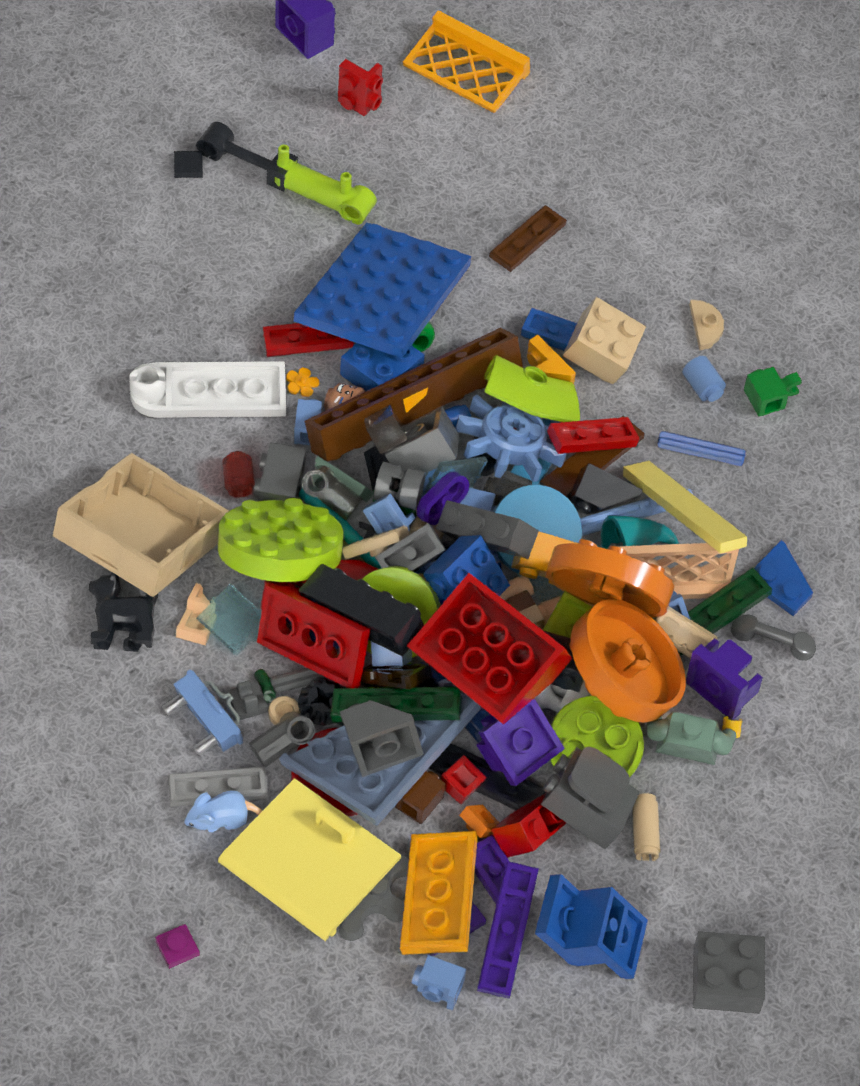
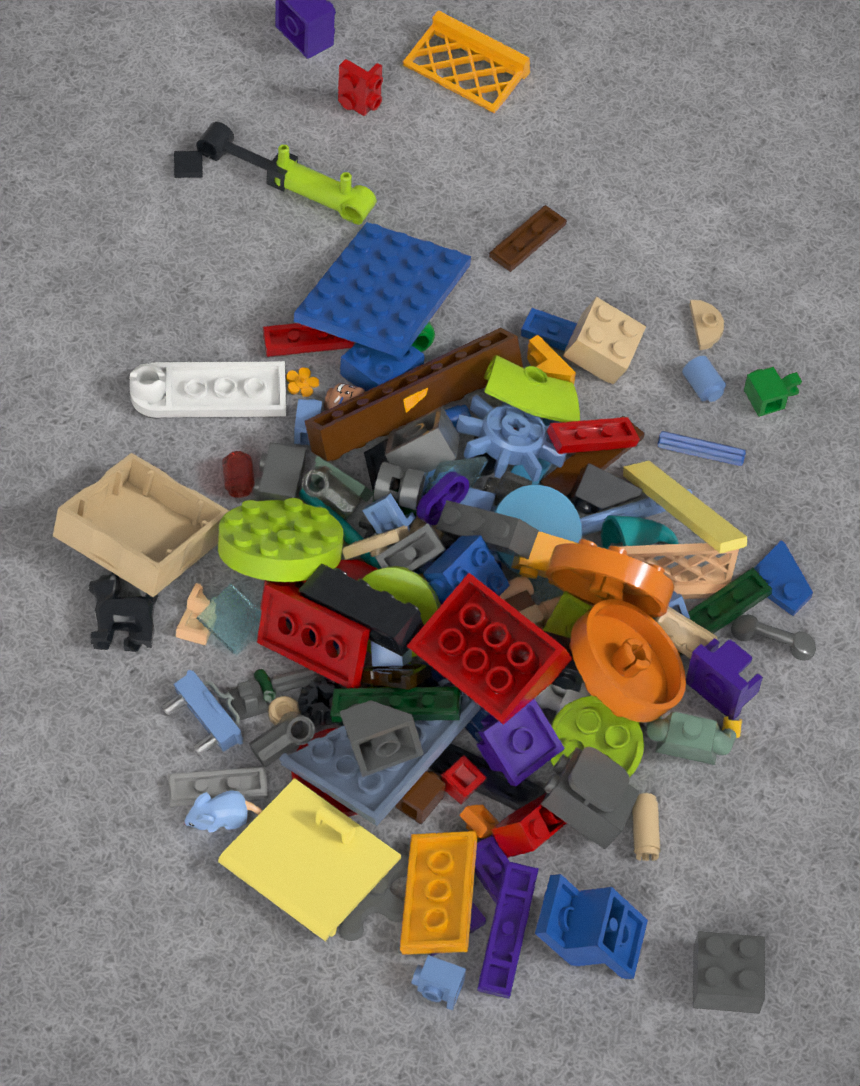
magenta plate [155,924,200,969] -> none
clear smoke brick [364,405,408,455] -> none

